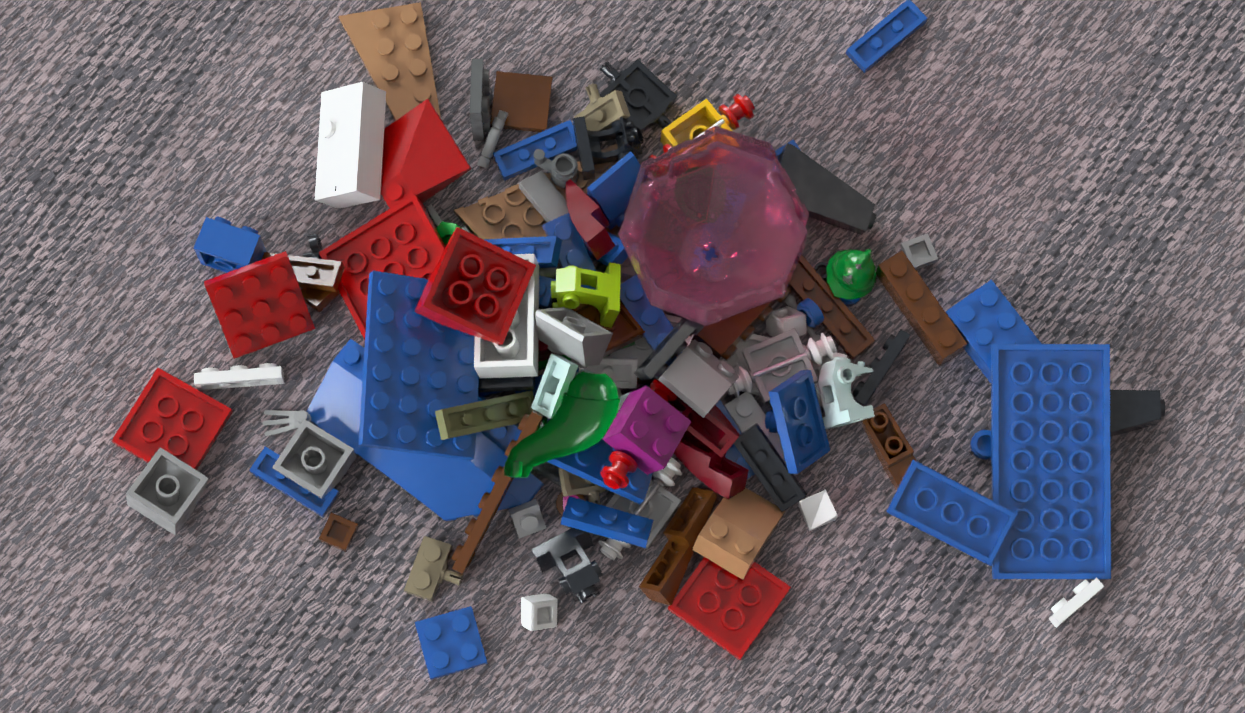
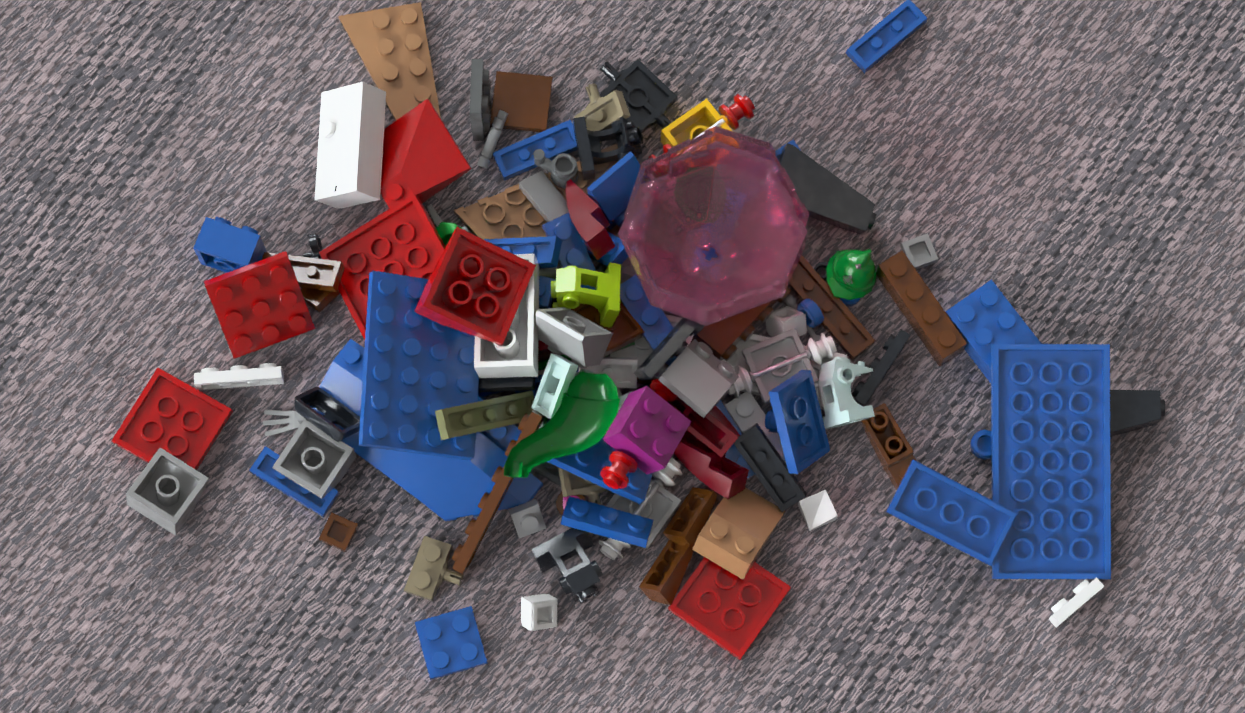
none -> black piece [294,387,360,442]

